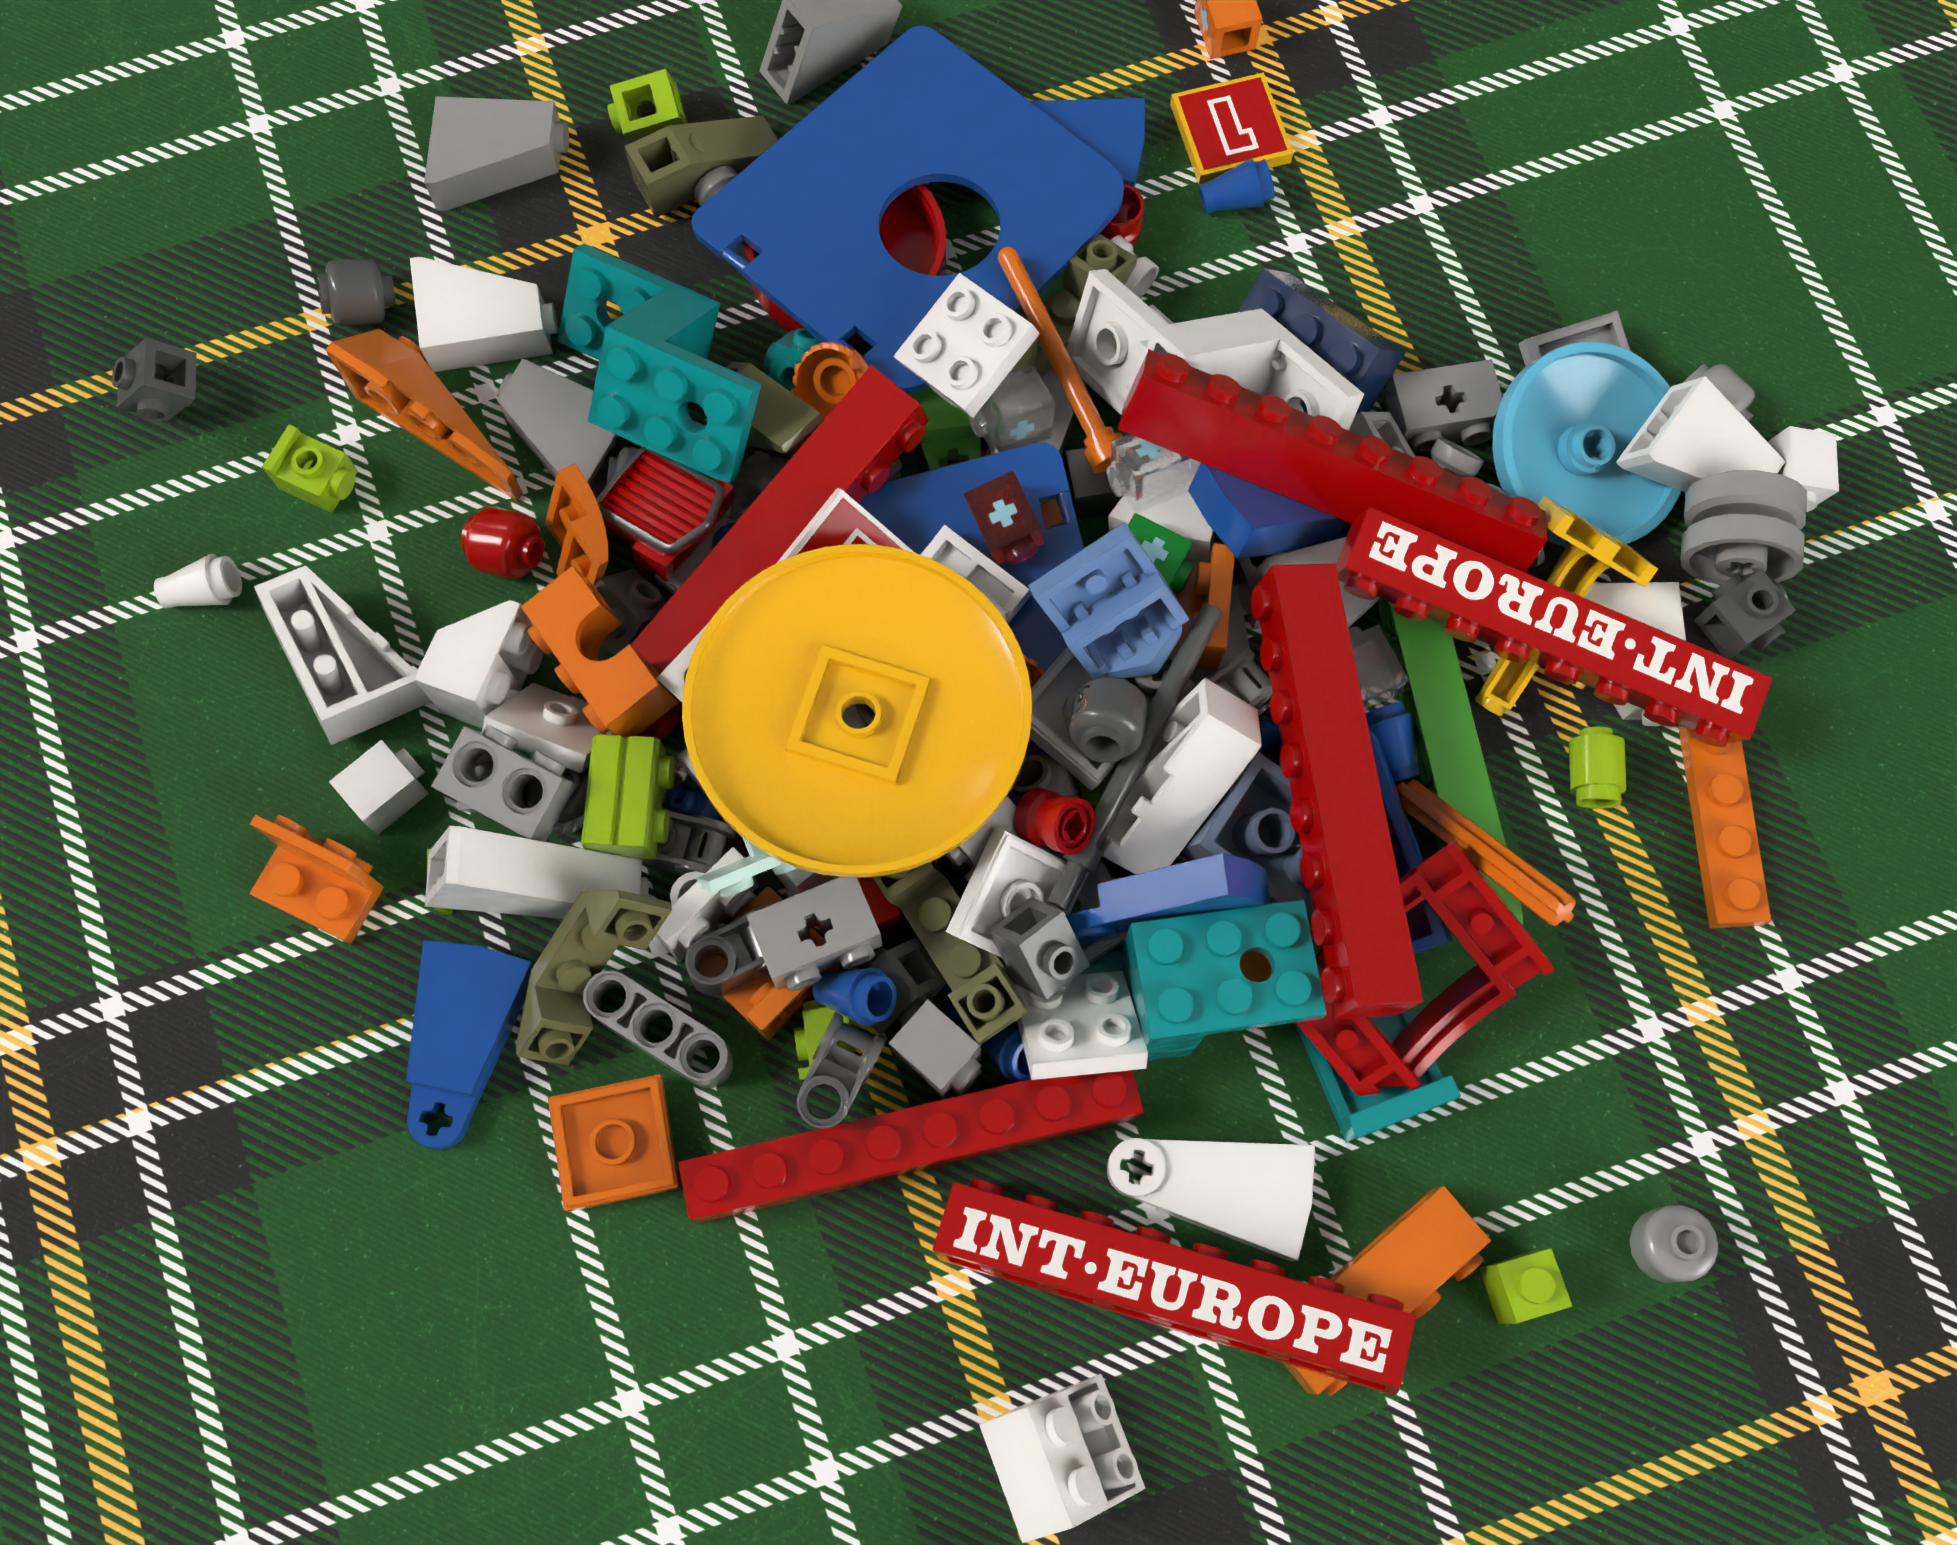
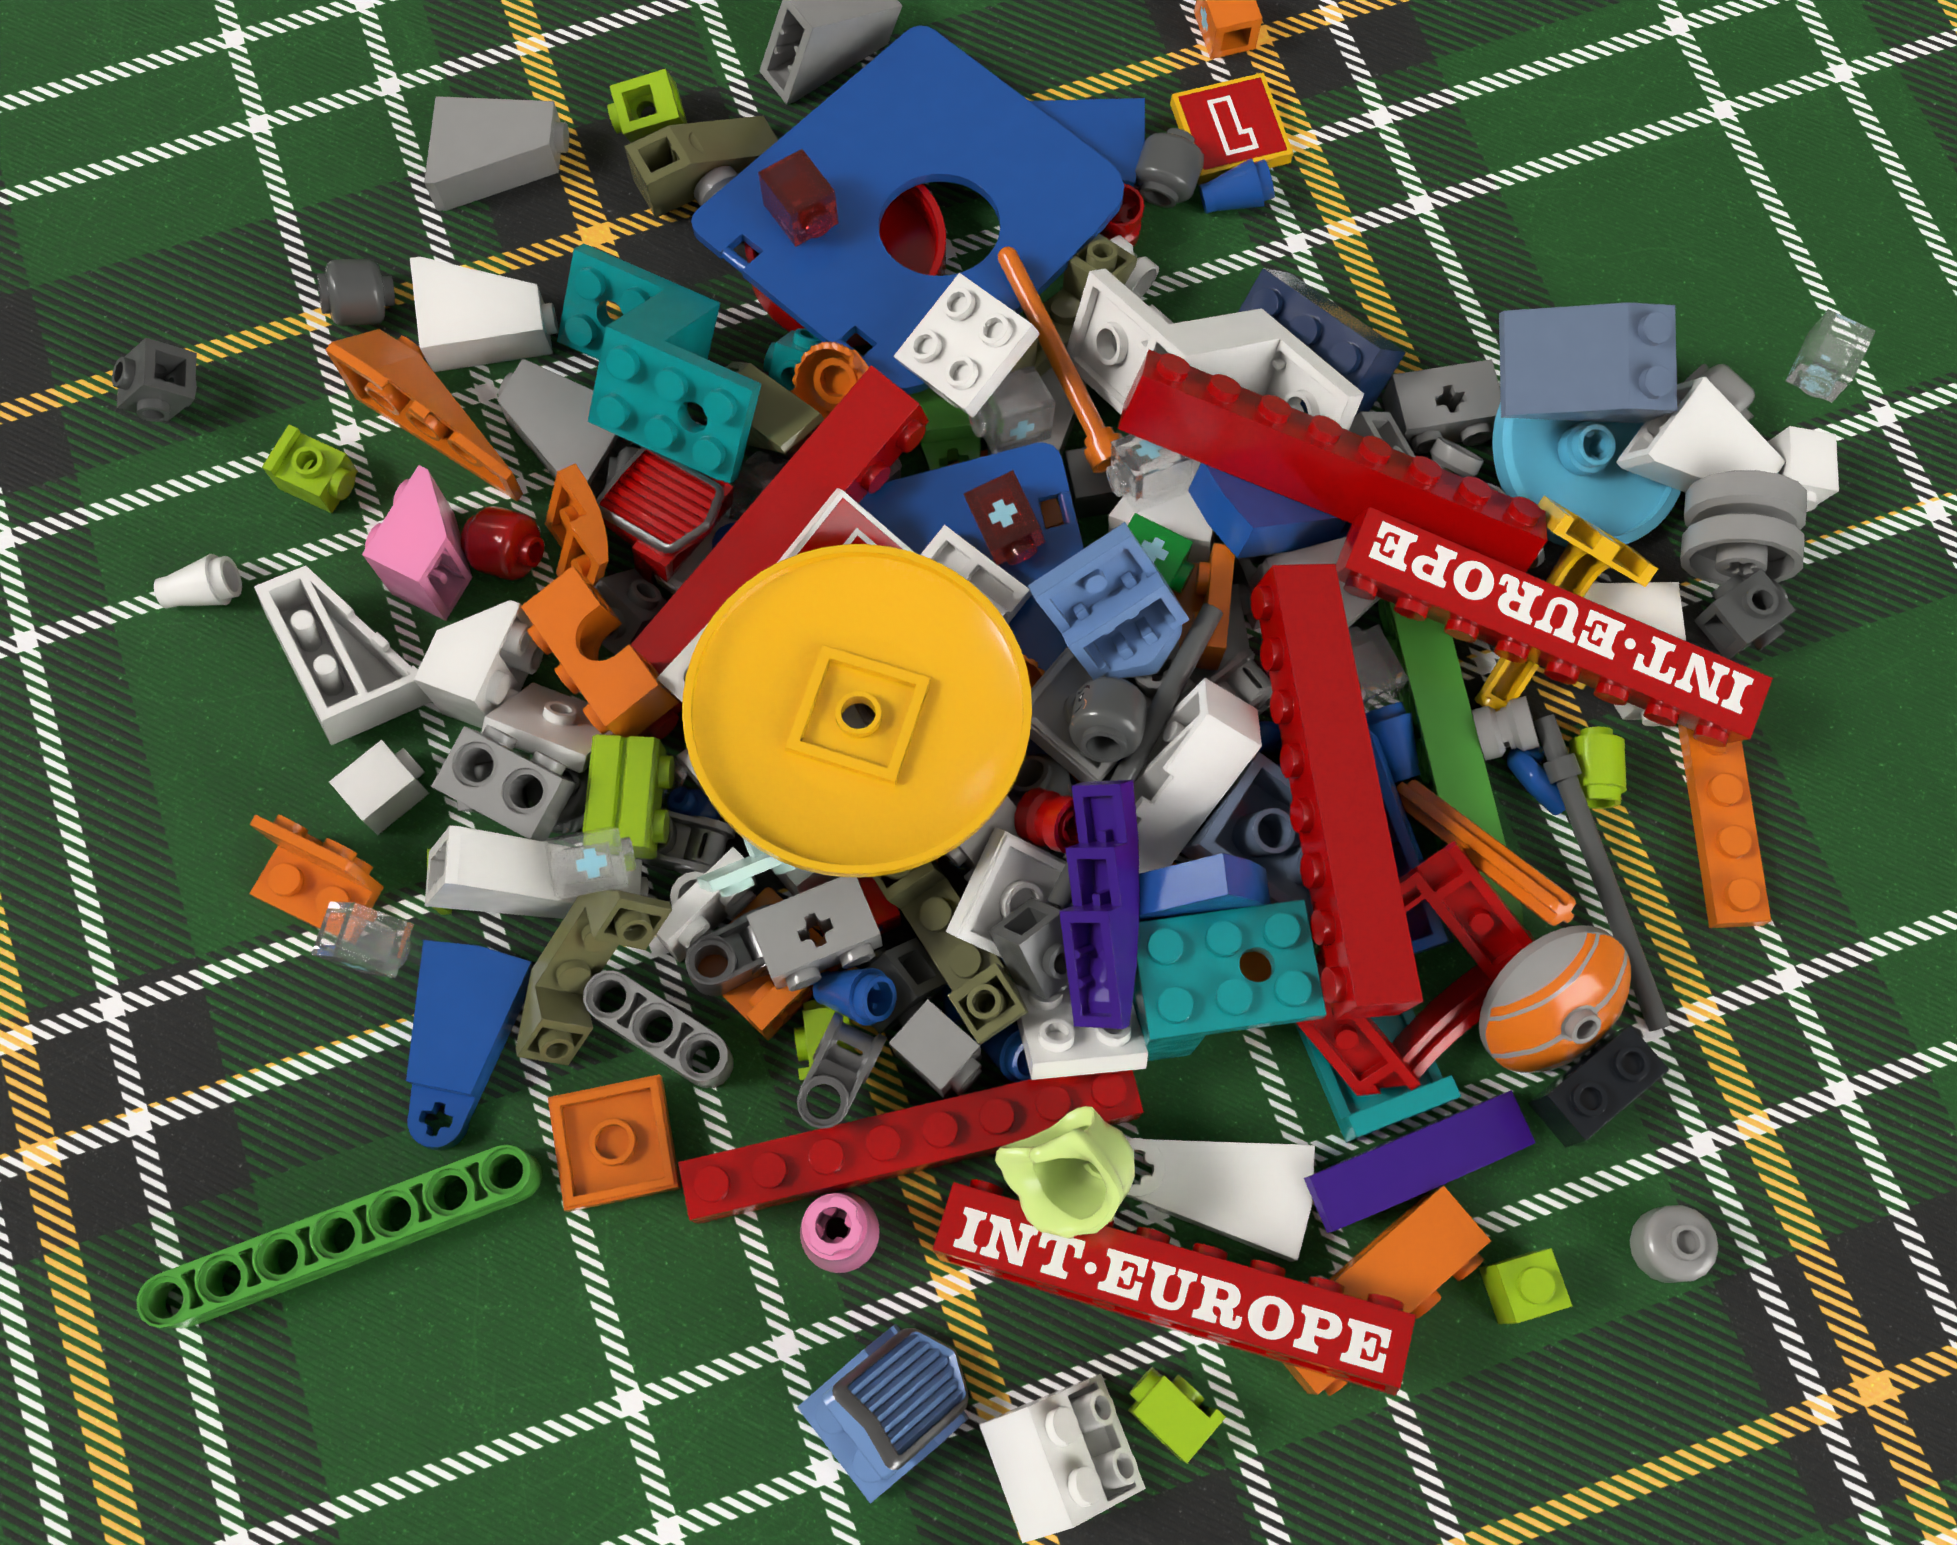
none -> bright green beam [136,1144,542,1329]
none -> clear brick [311,902,414,978]
none -> bright pink slope [362,465,472,621]
none -> clear brick [544,826,636,900]
none -> clear red brick [758,149,839,247]
none -> medium blue piece [797,1324,969,1503]
none -> bright pink plant [800,1192,880,1273]
none -> yellowish green piece [995,1106,1135,1239]
none -> dark purple slope [1059,780,1140,1029]
none -> lime brick [1128,1367,1226,1463]
none -> dark grey head [1135,128,1204,208]
none -> dark purple slope [1304,1090,1536,1233]
none -> light grey wheel [1472,696,1540,761]
none -> dish [1479,925,1631,1073]
none -> sand blue slope [1499,302,1677,423]
none -> blue arm [1507,745,1566,815]
none -> black brick [1528,1025,1670,1148]
none -> dark grey bar [1533,714,1671,1032]
none -> clear brick [1785,309,1875,403]

